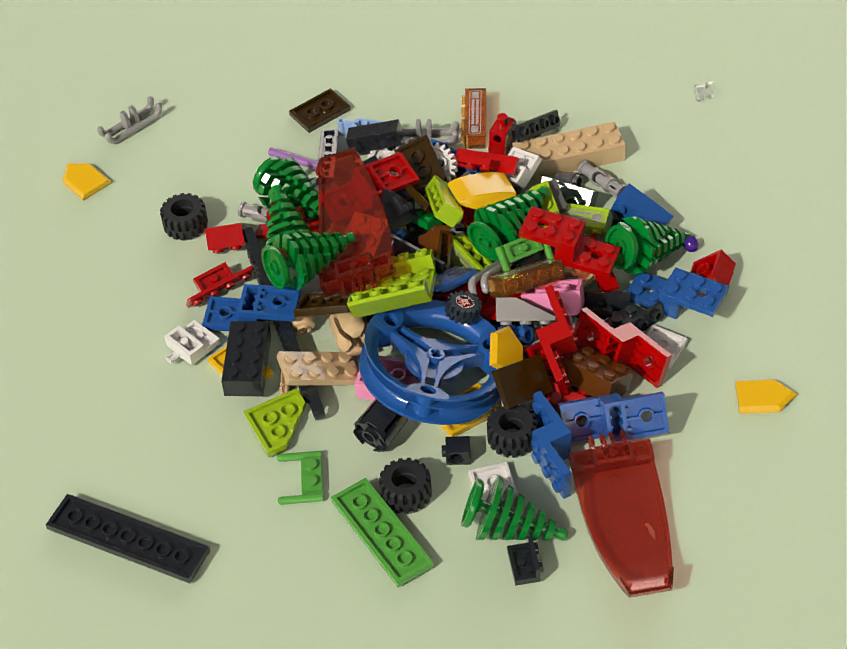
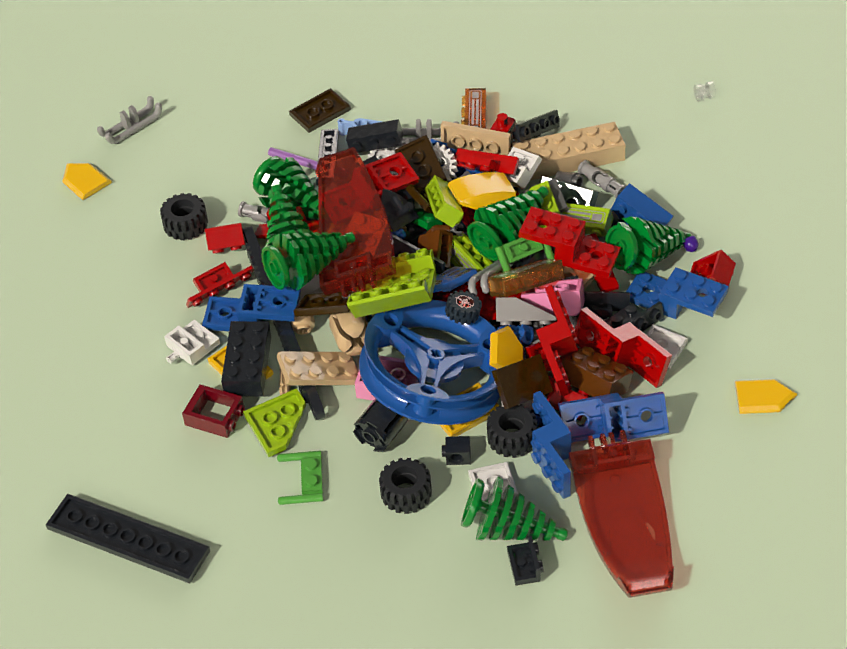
bright green plate [331,478,434,587] -> none
none -> dark red window [182,384,245,438]
none -> tan plate [441,121,511,155]

